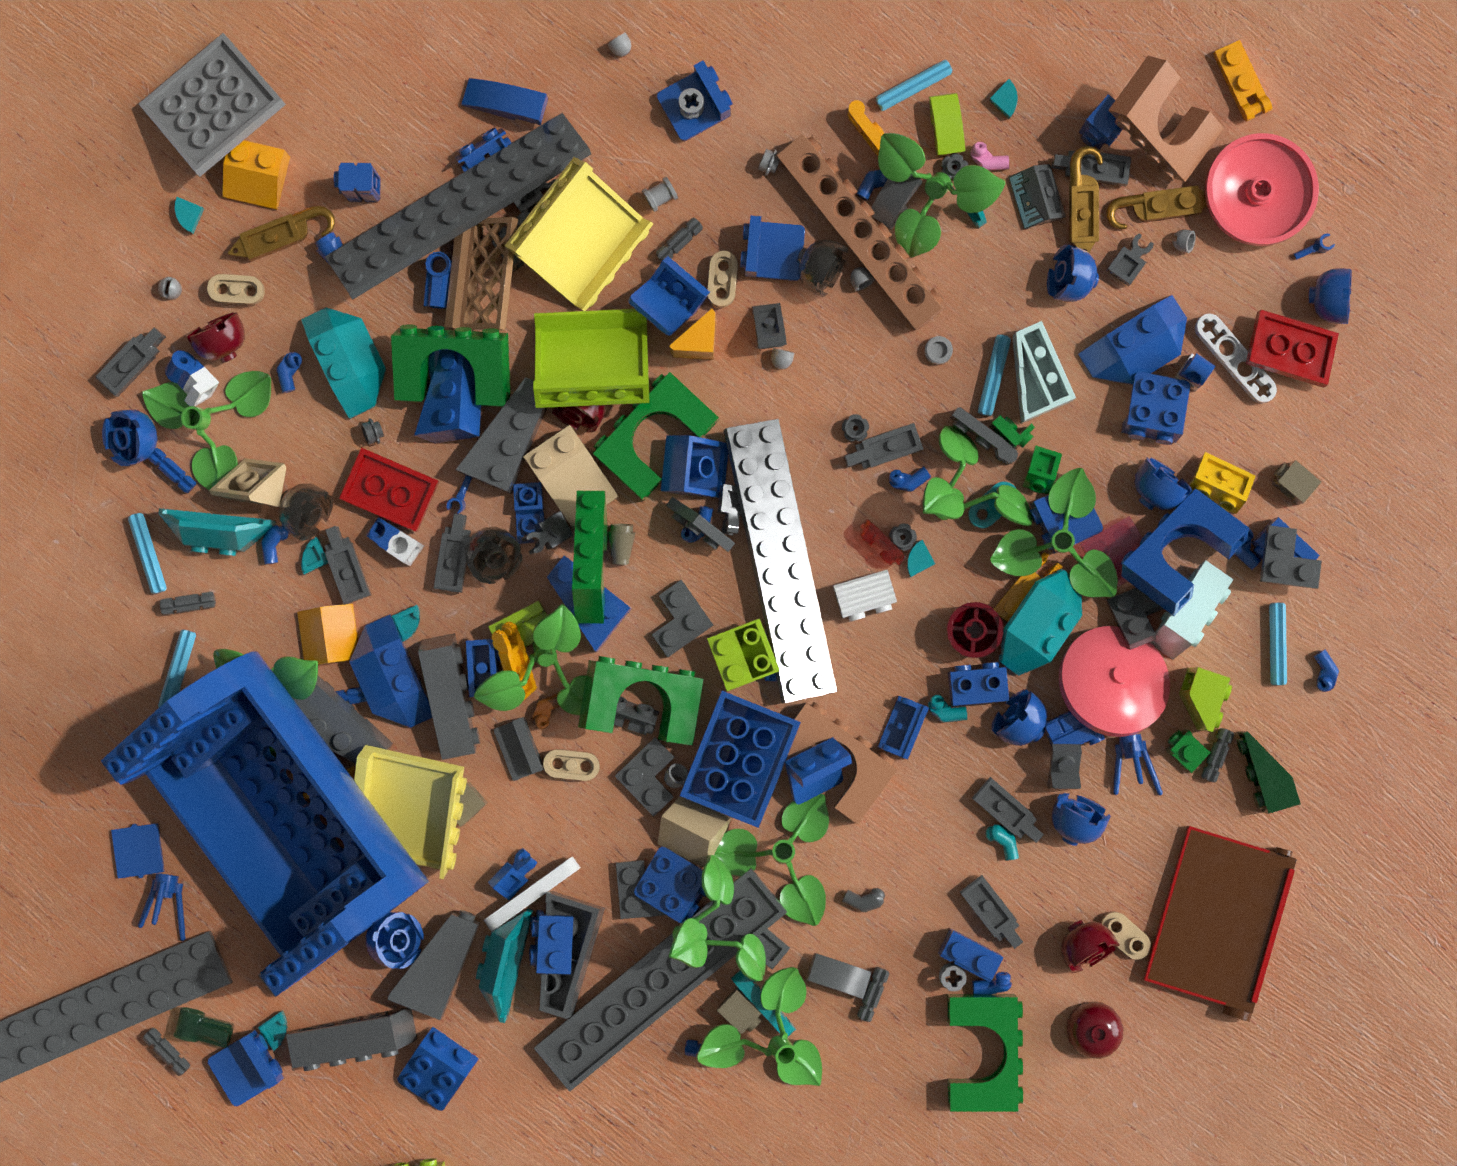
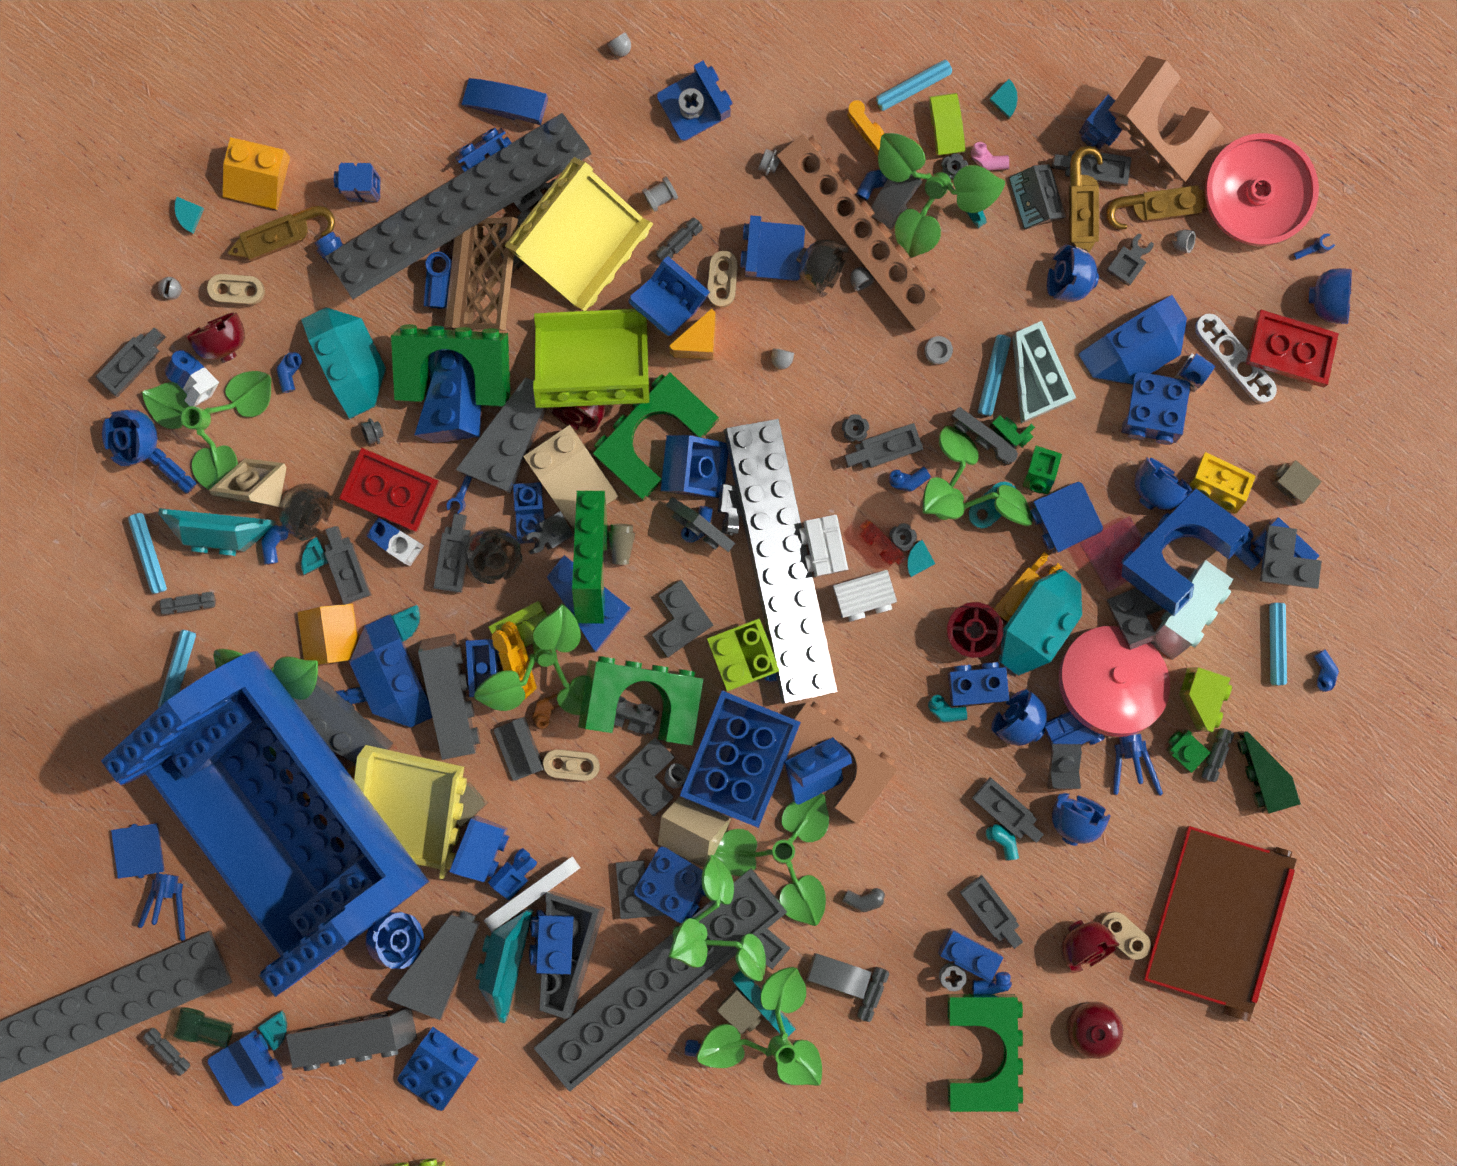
light grey plate [139,33,286,177] -> none
dark grey slope [753,303,787,349] -> none
blue hinge [878,696,929,760] -> none
bright green plant [990,468,1118,597] -> none
light orange plate [1213,40,1273,122] -> none
none -> blue slope [449,816,510,882]
none -> white brick [799,515,848,577]

